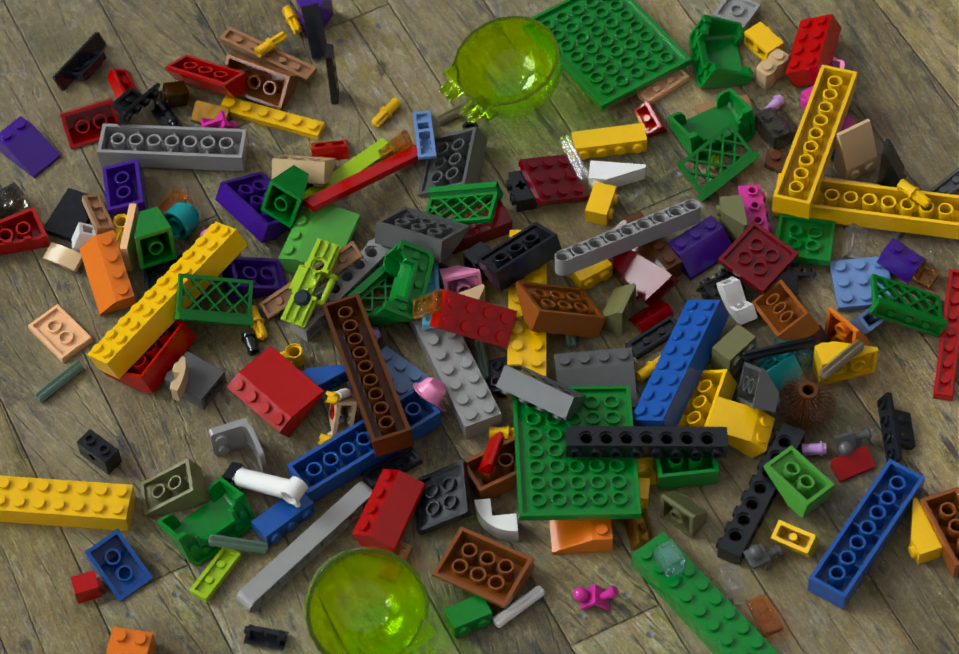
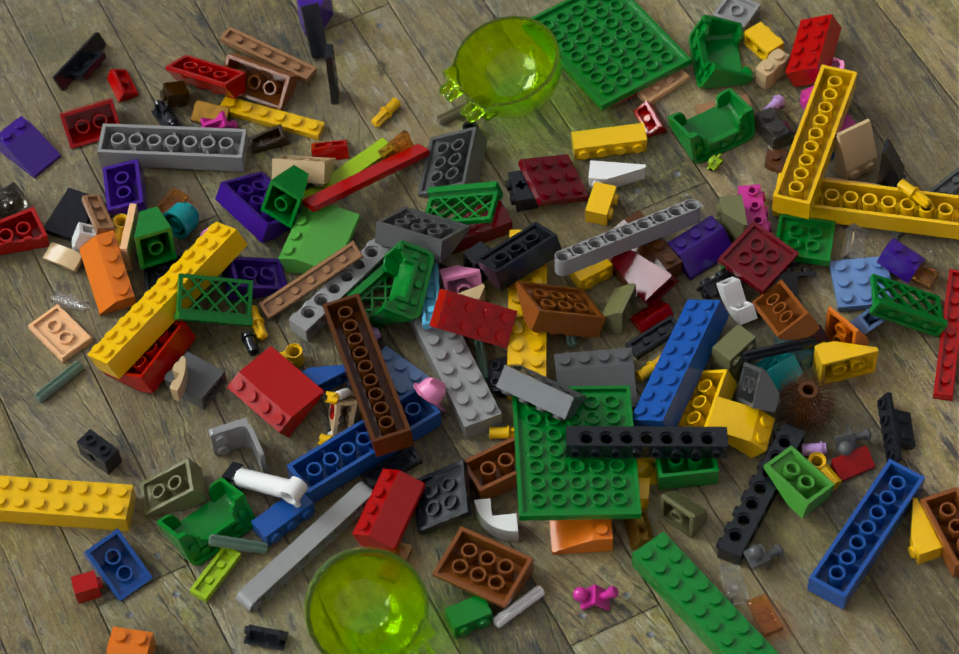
black bracket [111,83,161,126] -> none
yellow axle [254,31,287,58] -> none
lime piece [281,238,342,329] -> none
yellow axle [282,5,303,35] -> none
medium blue slope [412,110,437,160] -> none
clear orange plate [412,290,442,319] -> none
red slope [478,431,504,475] -> none
clear axle [559,135,589,180] -> none
clear light blue brick [654,540,685,577] -> none
green fence [677,123,760,202] -> none
yellow brick [771,520,820,559] -> none
dark tan axle [819,339,865,379] -> none
none -> clear pin [50,291,90,313]
none -> dark brown slope [248,124,290,154]
none -> yellow piece [808,452,842,492]

